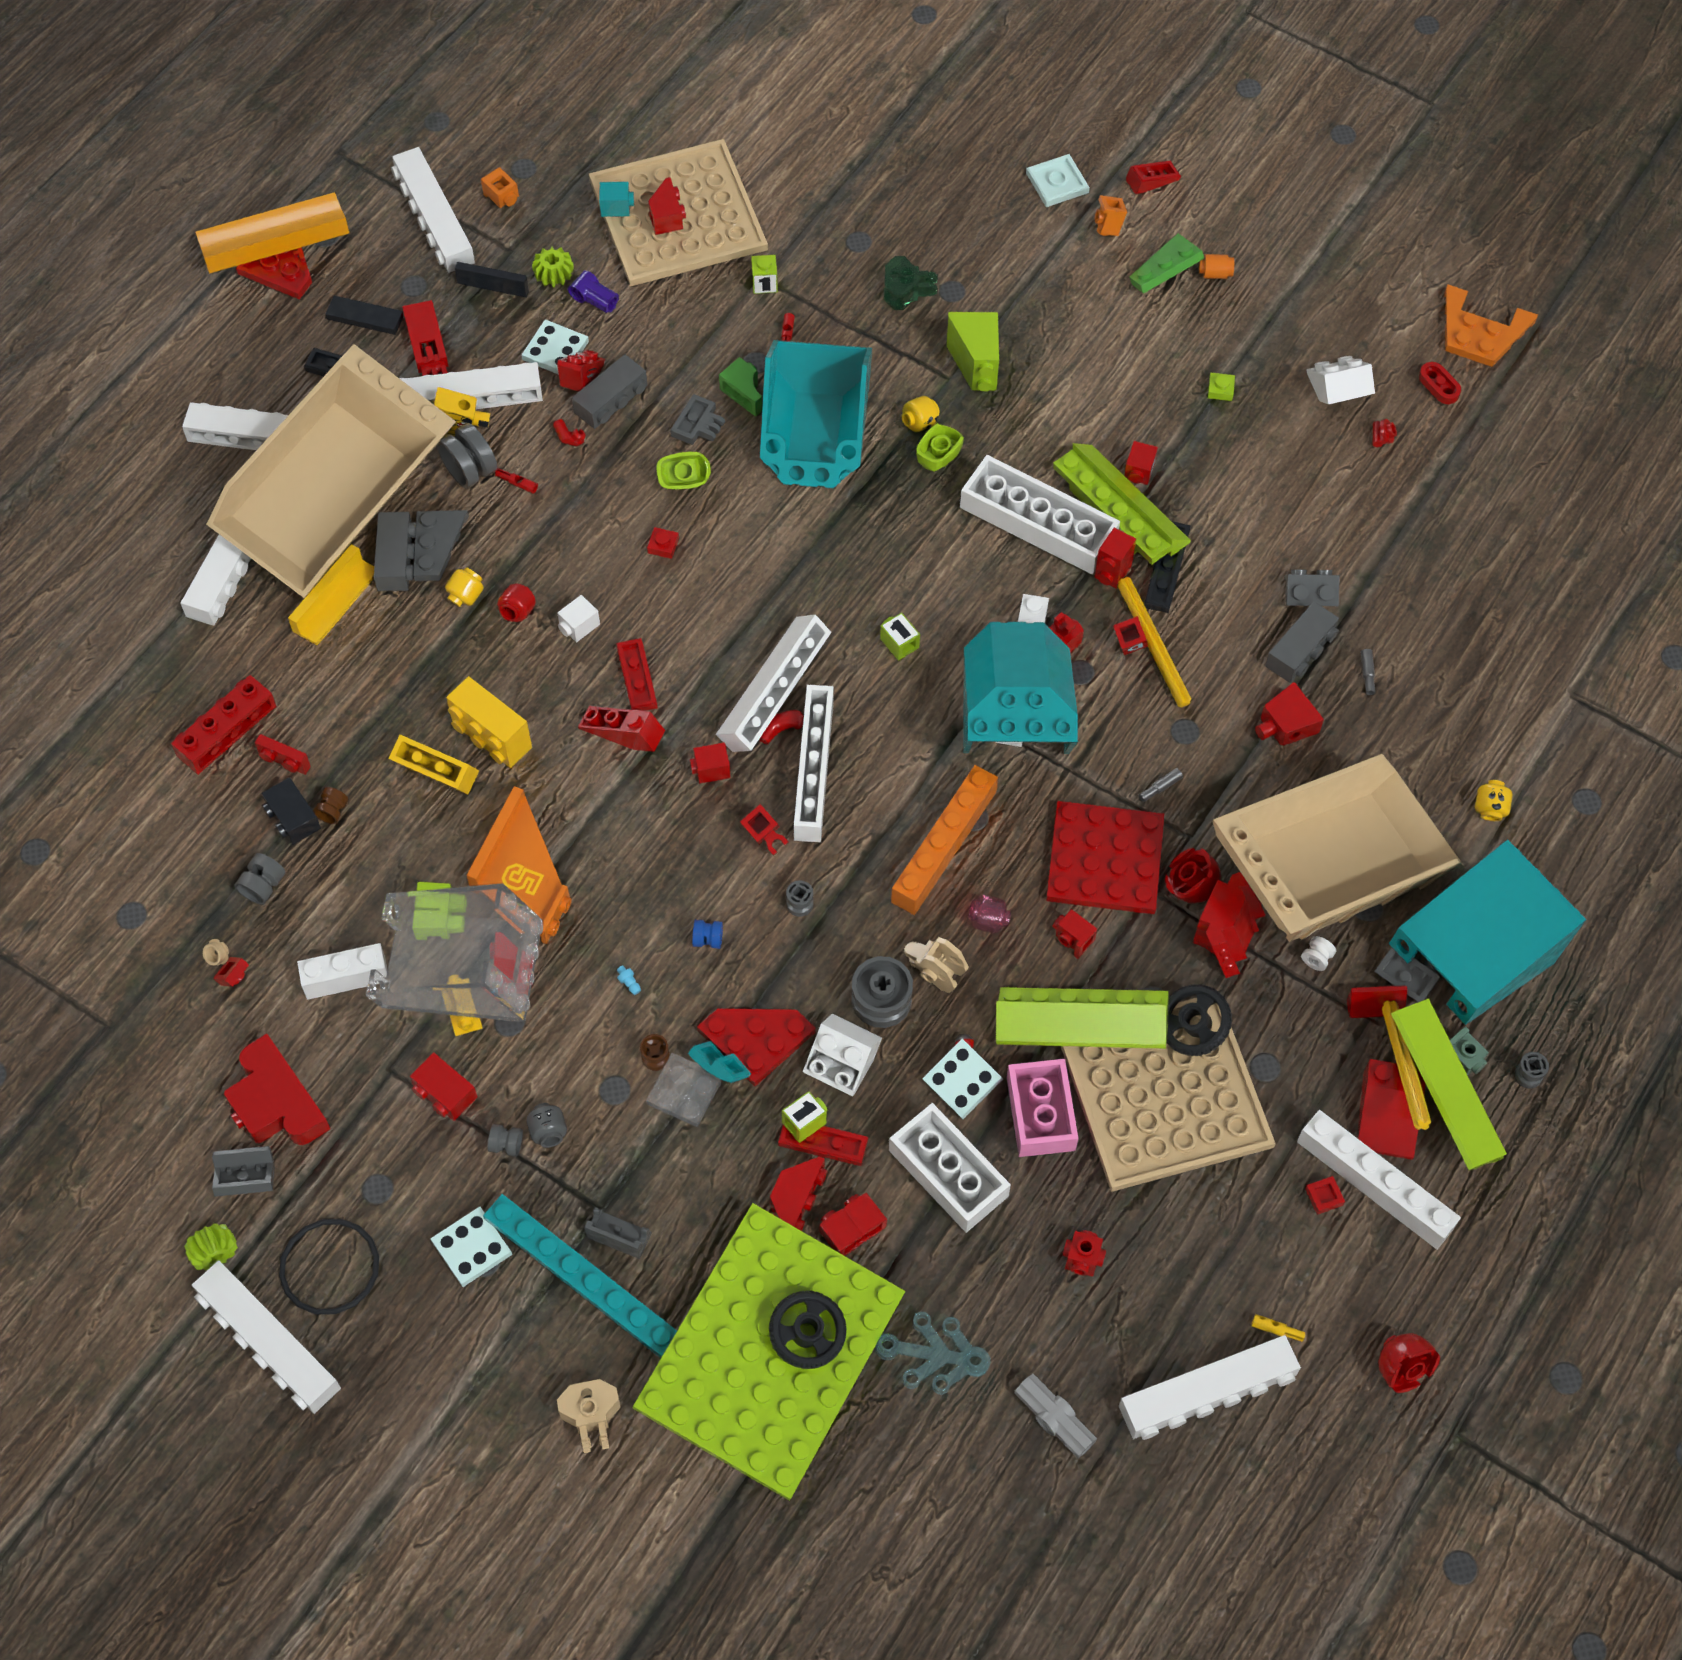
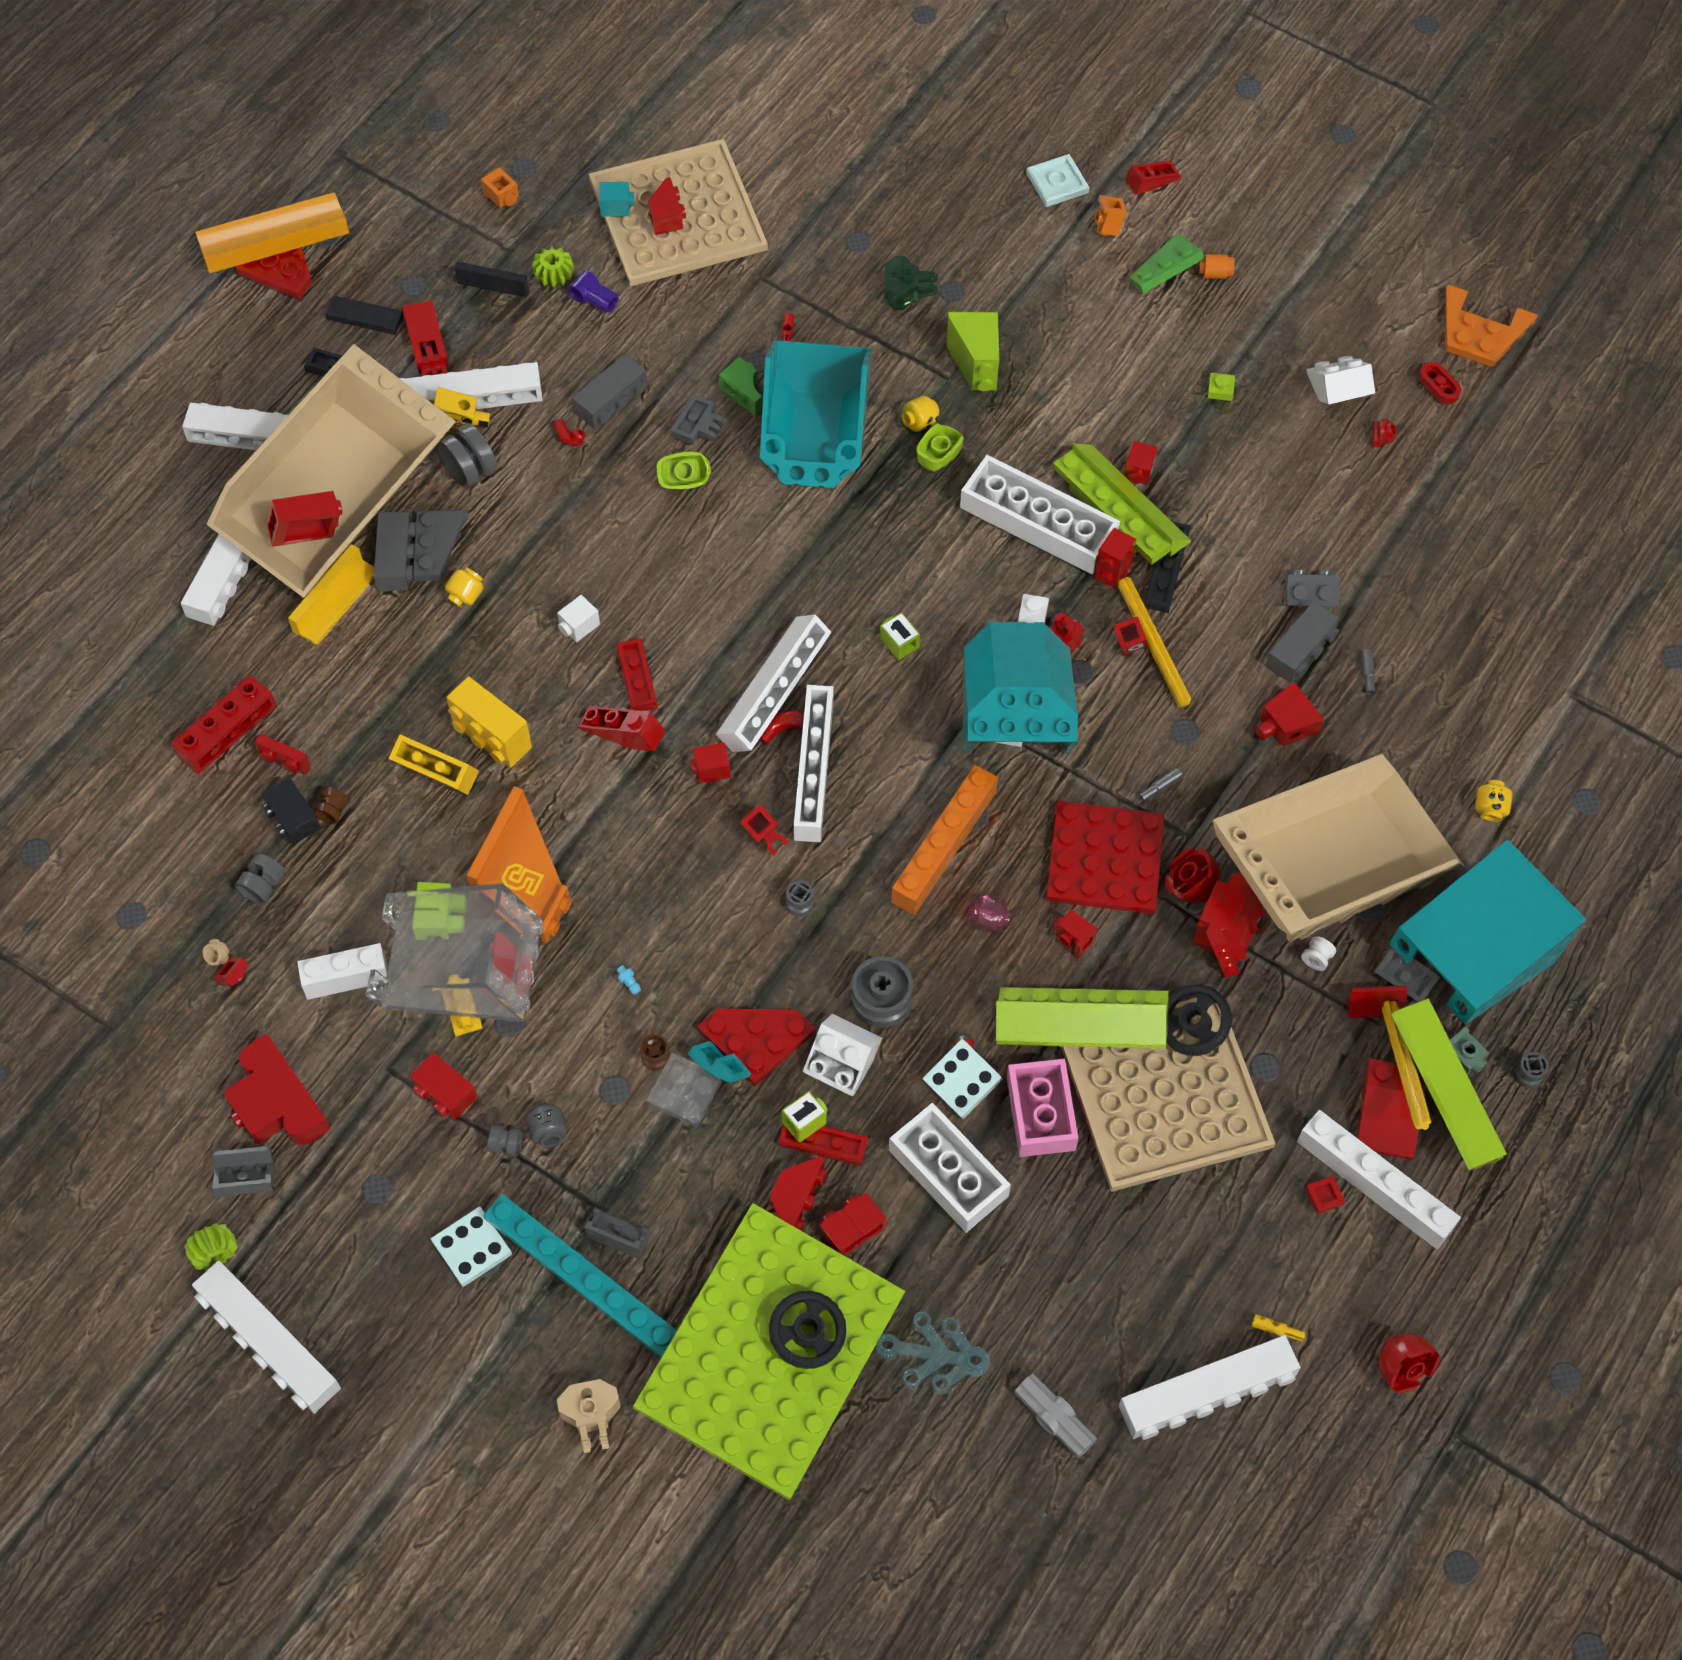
black piece [279,1219,379,1315] -> none
white brick [391,147,475,273] -> none
red pin [495,468,538,494] -> none
red head [497,583,536,622] -> none
light aqua tile [522,320,589,375] -> none
red slope [557,350,605,391] -> none
red plate [647,527,679,559] -> none
blue wheel [692,919,723,949] -> none
lime brick [751,255,778,294] -> none
tan hinge [904,937,969,993] -> none
red brick [1062,1230,1106,1277] -> none
none -> red window [266,491,342,547]

